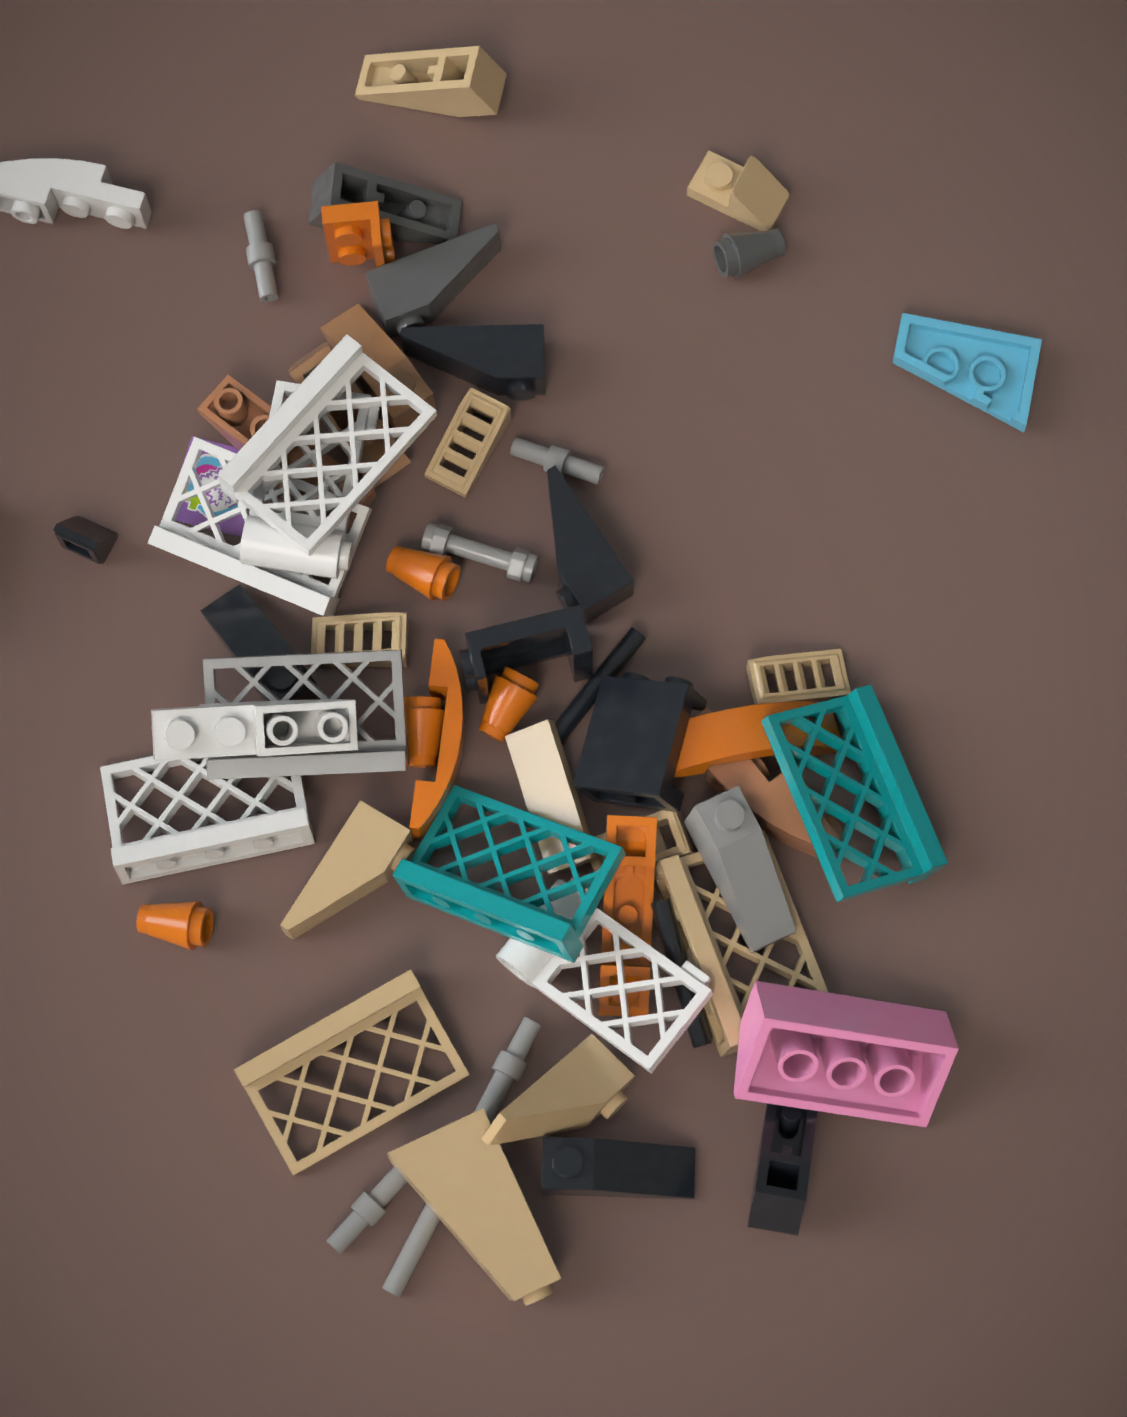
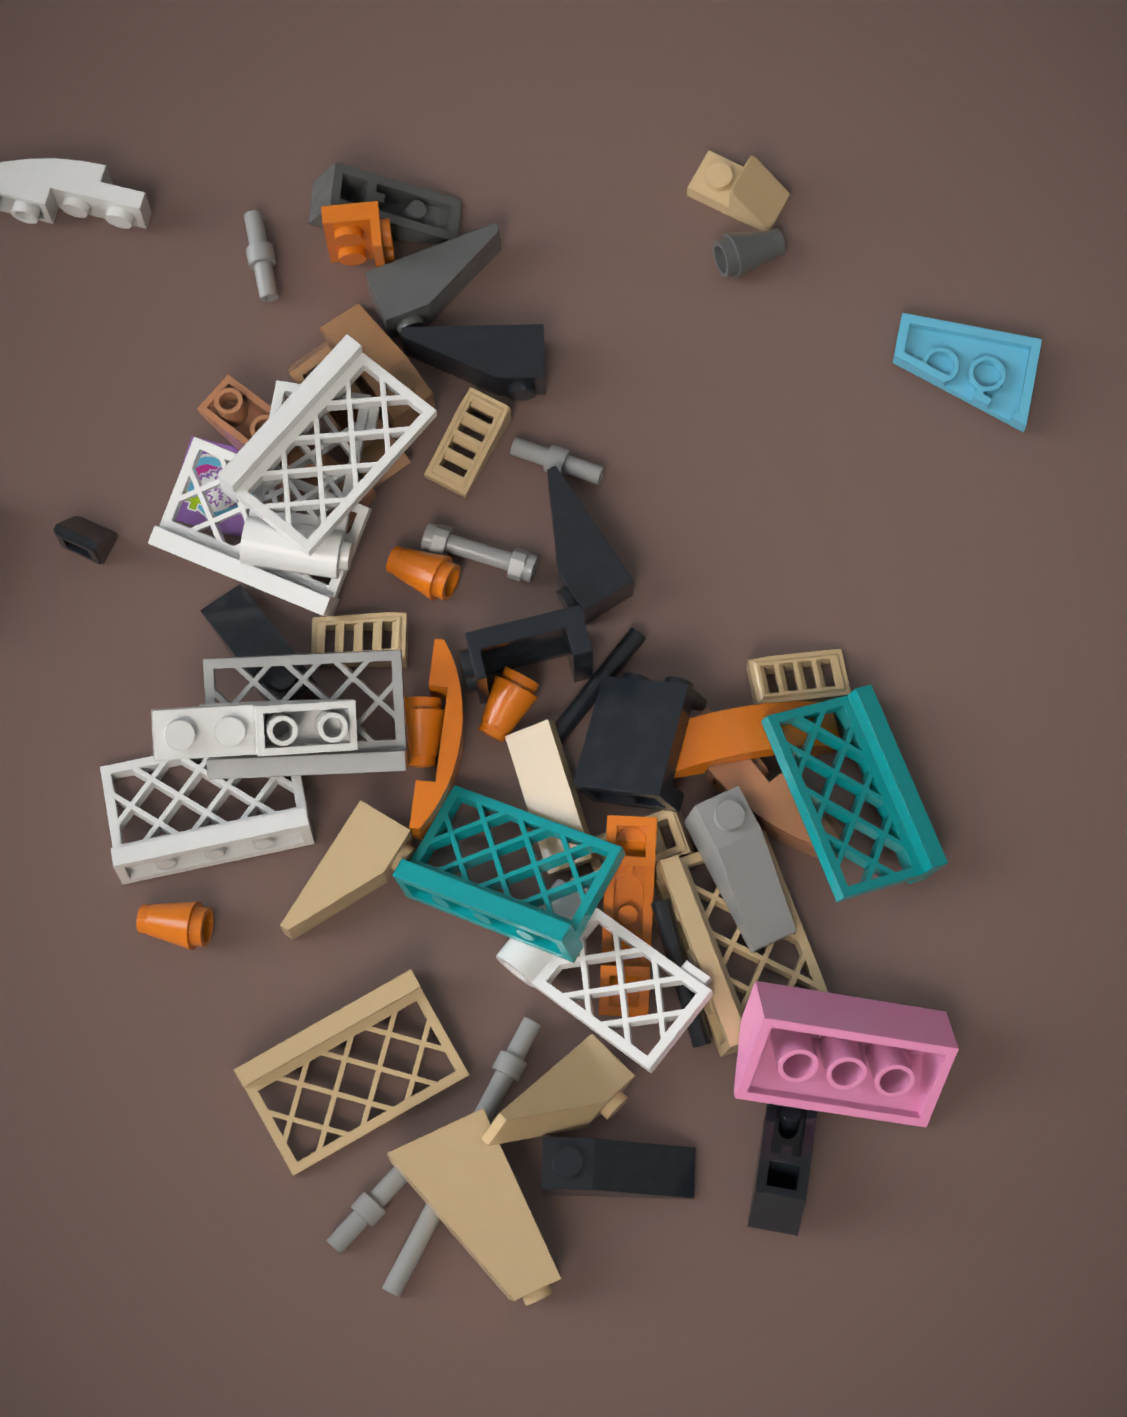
tan slope [355,46,507,117] -> none

